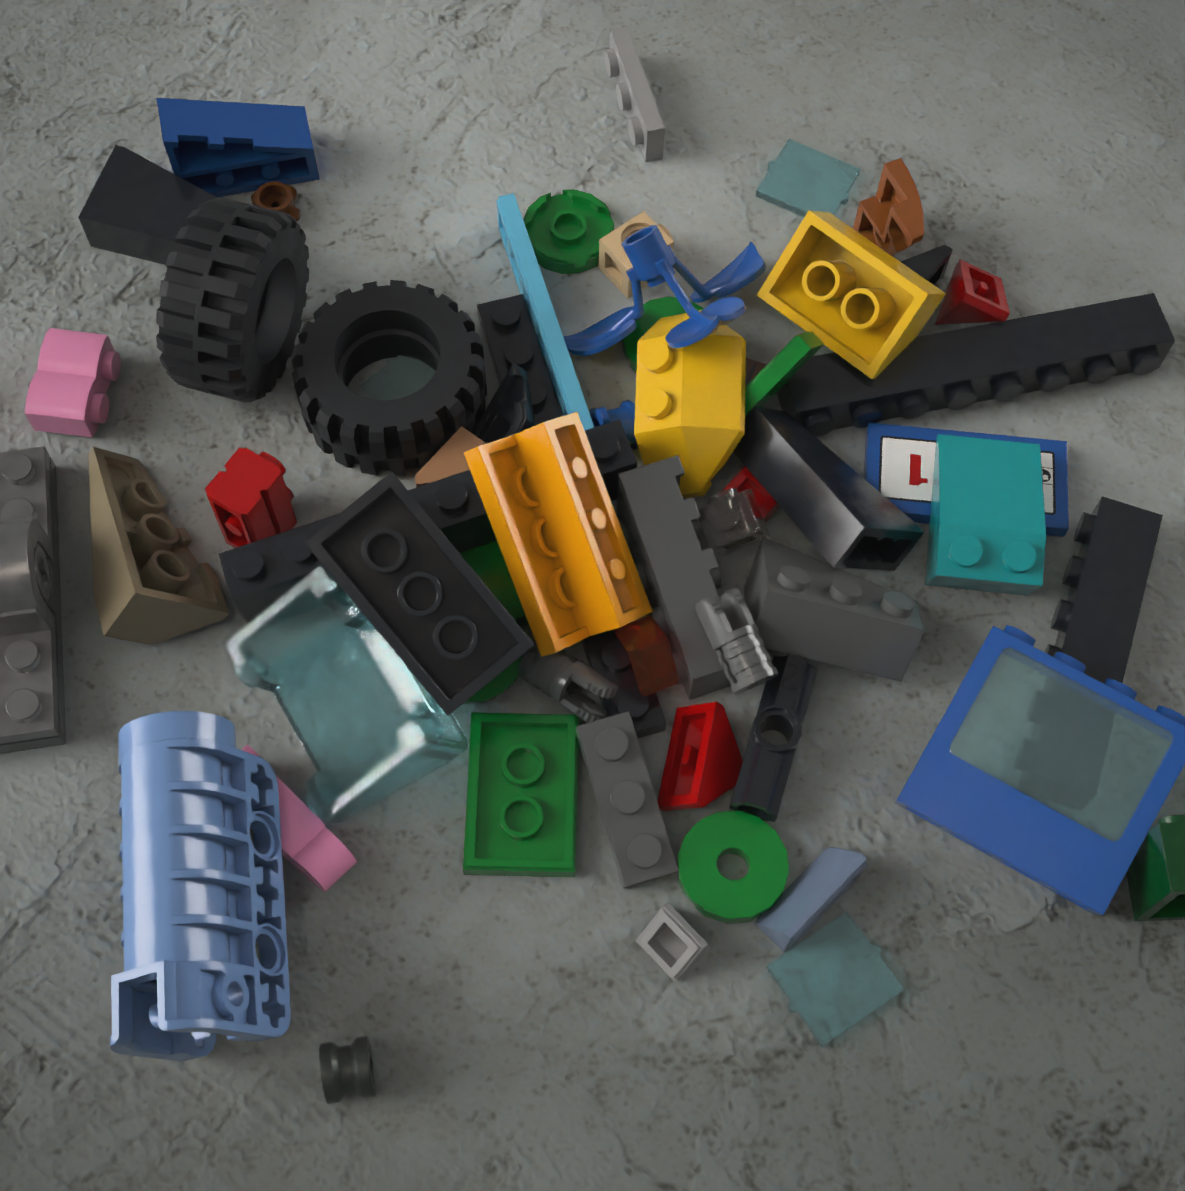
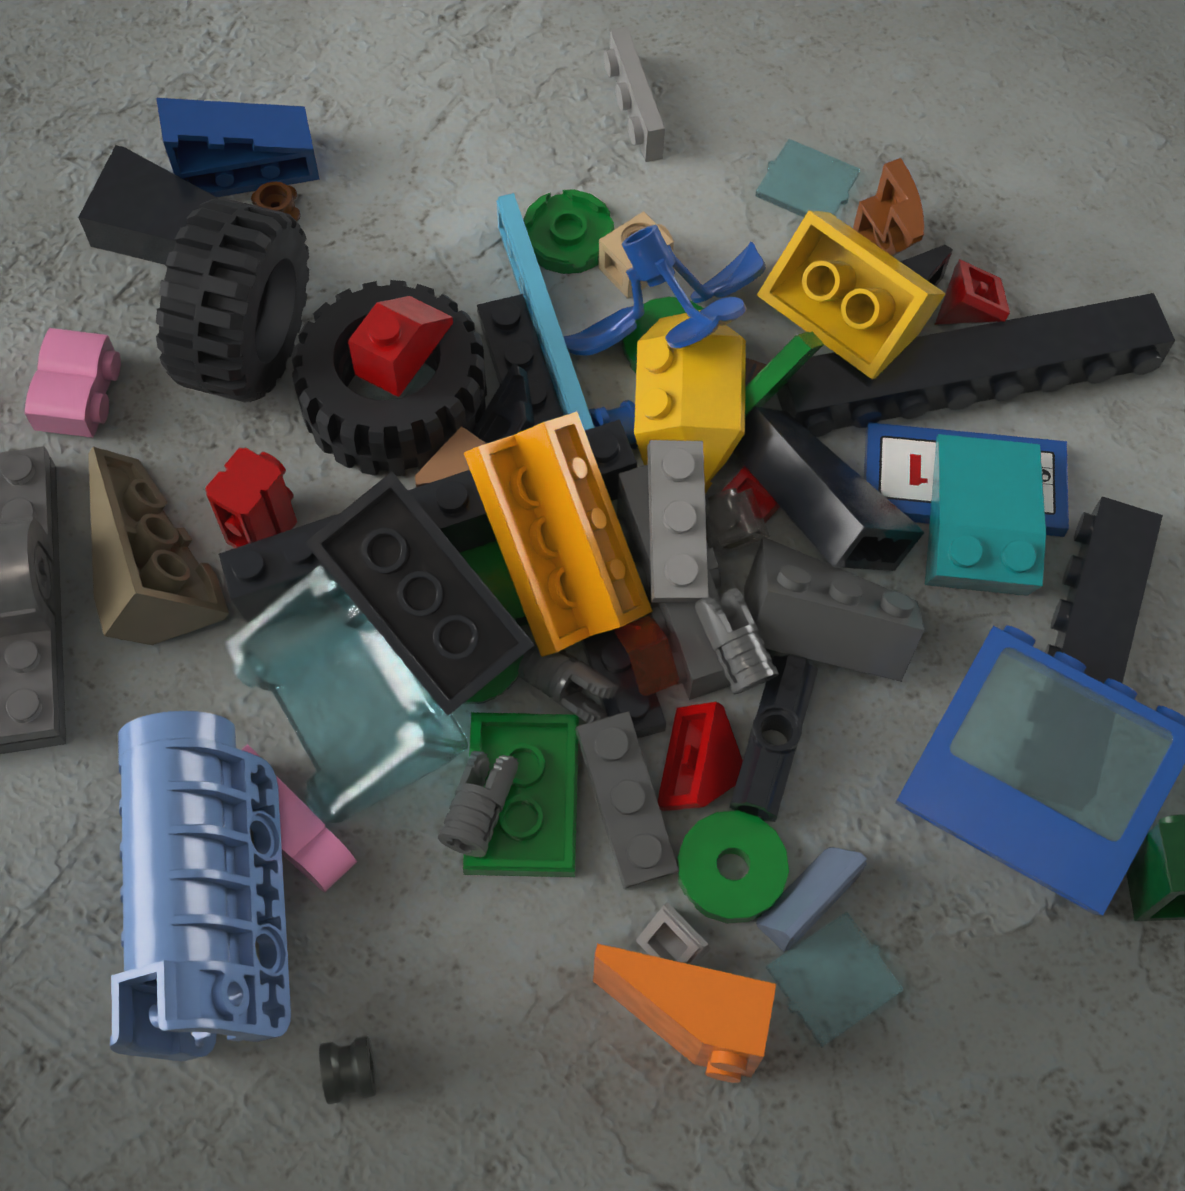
none -> red slope [348,296,453,397]
none -> dark grey hinge [438,751,519,857]
none -> orange slope [593,943,776,1083]
none -> light grey plate [647,440,708,602]

